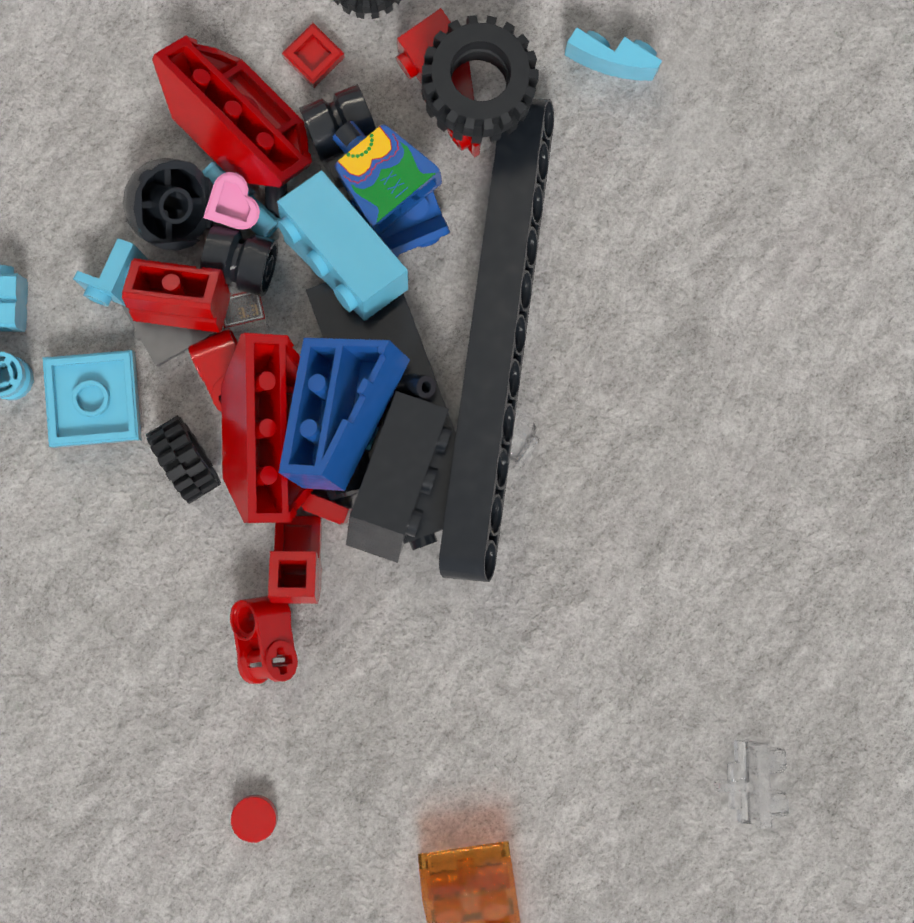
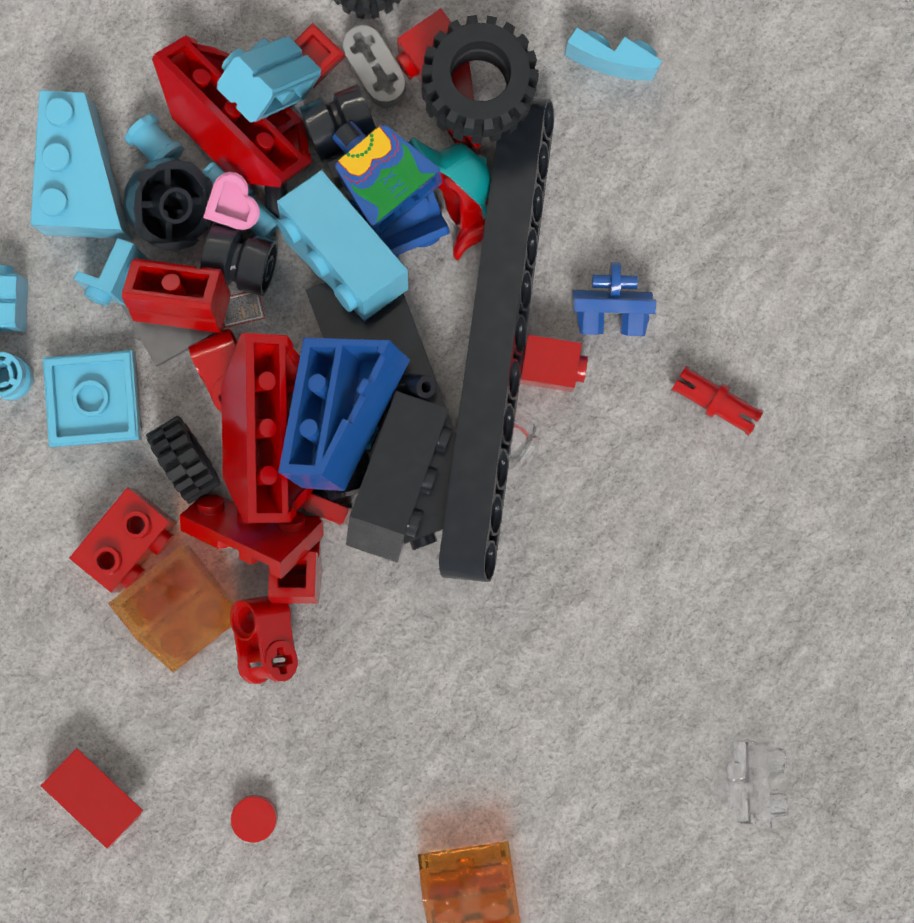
none -> medium azure wedge [30,90,132,240]
none -> red hinge [40,748,144,849]
none -> red brick [69,487,177,593]
none -> clear orange slope [108,545,235,673]
none -> medium azure bush [124,113,184,161]
none -> red wing [179,495,324,579]
none -> medium azure brick [217,36,321,123]
none -> light grey beam [343,25,406,108]
none -> hair [408,137,491,261]
none -> red brick [520,335,588,392]
none -> blue hips [572,262,657,336]
none -> red pin [671,366,764,436]

